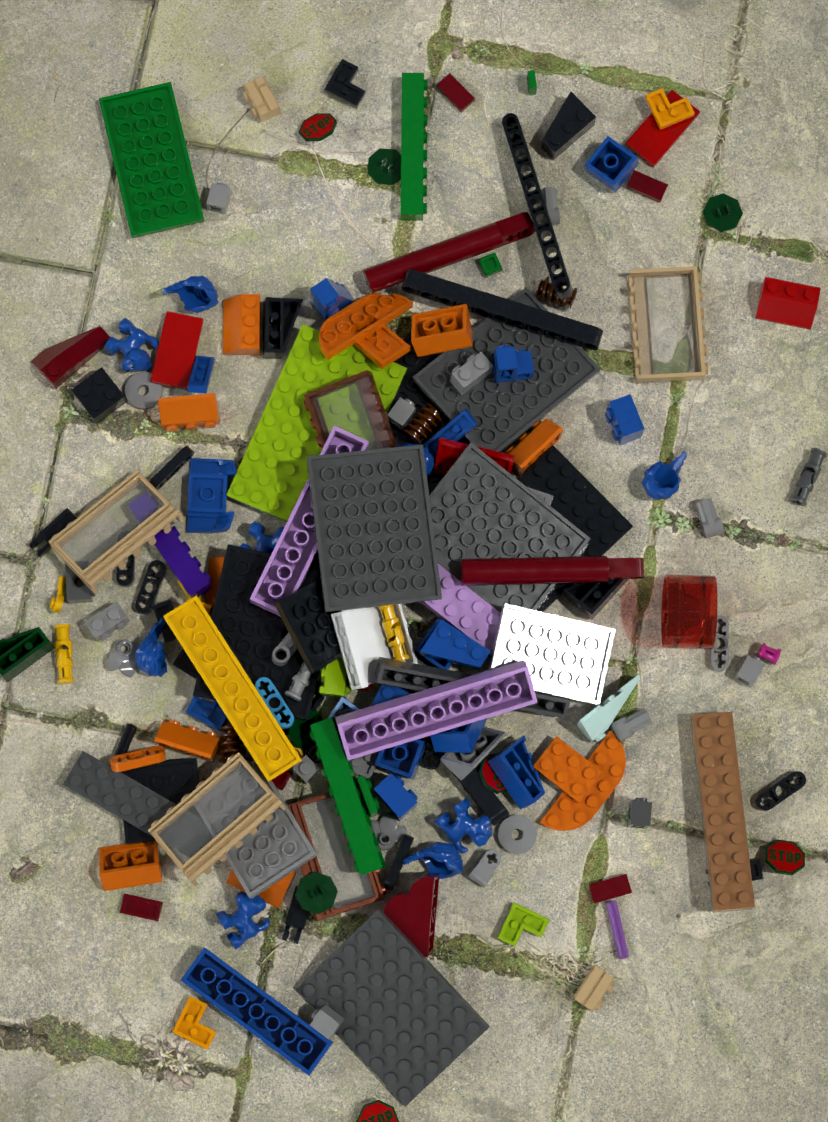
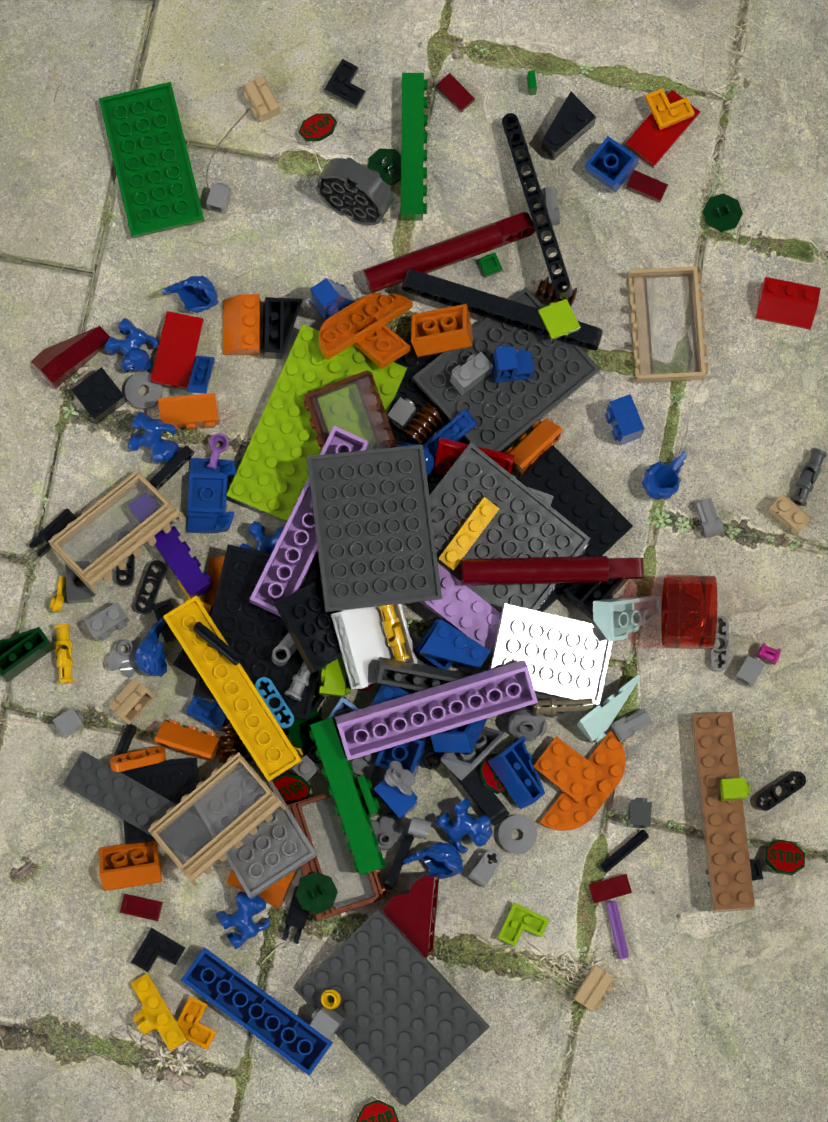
none -> light grey brick [53,708,85,738]
none -> tan brick [108,678,155,725]
none -> blue animal [128,412,179,464]
none -> black plate [131,928,186,972]
none -> yellow plate [131,973,188,1052]
none -> black axle [193,622,242,665]
none -> medium lavender bar [207,433,229,470]
none -> piece [272,773,311,804]
none -> dark grey brick [316,158,393,226]
none -> yellow plate [321,989,341,1009]
none -> light grey plate [384,761,415,795]
none -> light grey piece [408,816,432,839]
none -> yellow plate [437,497,500,571]
none -> light grey tile [508,709,547,741]
none -> dark tan pin [532,698,593,716]
none -> lime piece [538,299,581,340]
none -> light aqua wedge [593,595,661,641]
none -> black axle [600,830,649,873]
none -> lime brick [720,778,750,802]
none -> tan brick [768,493,812,536]

